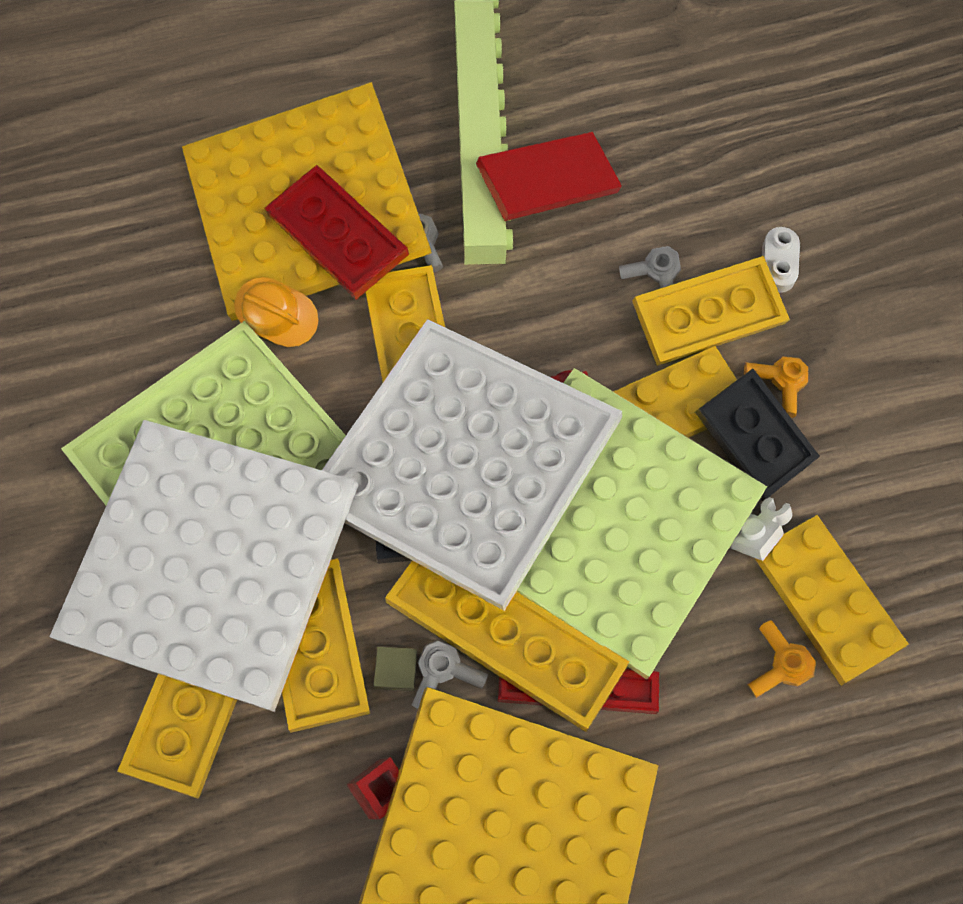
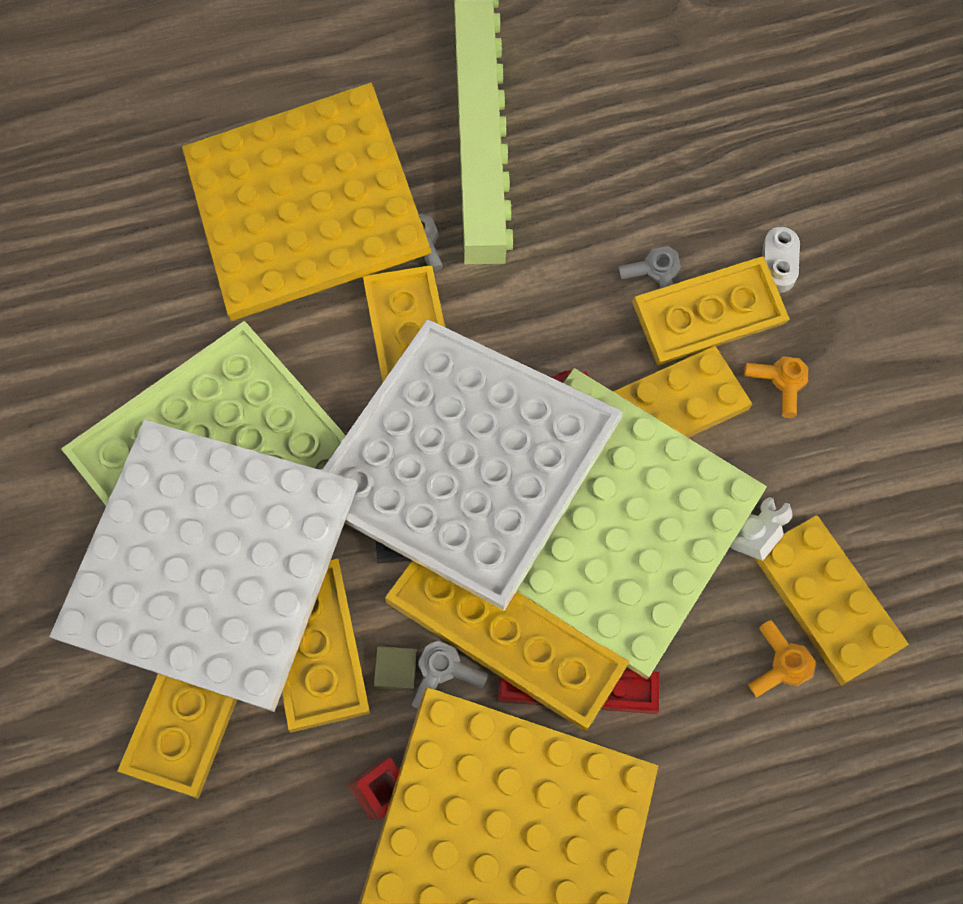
light orange piece [234,277,319,347] -> none
red tile [264,165,409,300] -> none
red tile [476,132,622,221] -> none
black tile [695,369,820,501] -> none

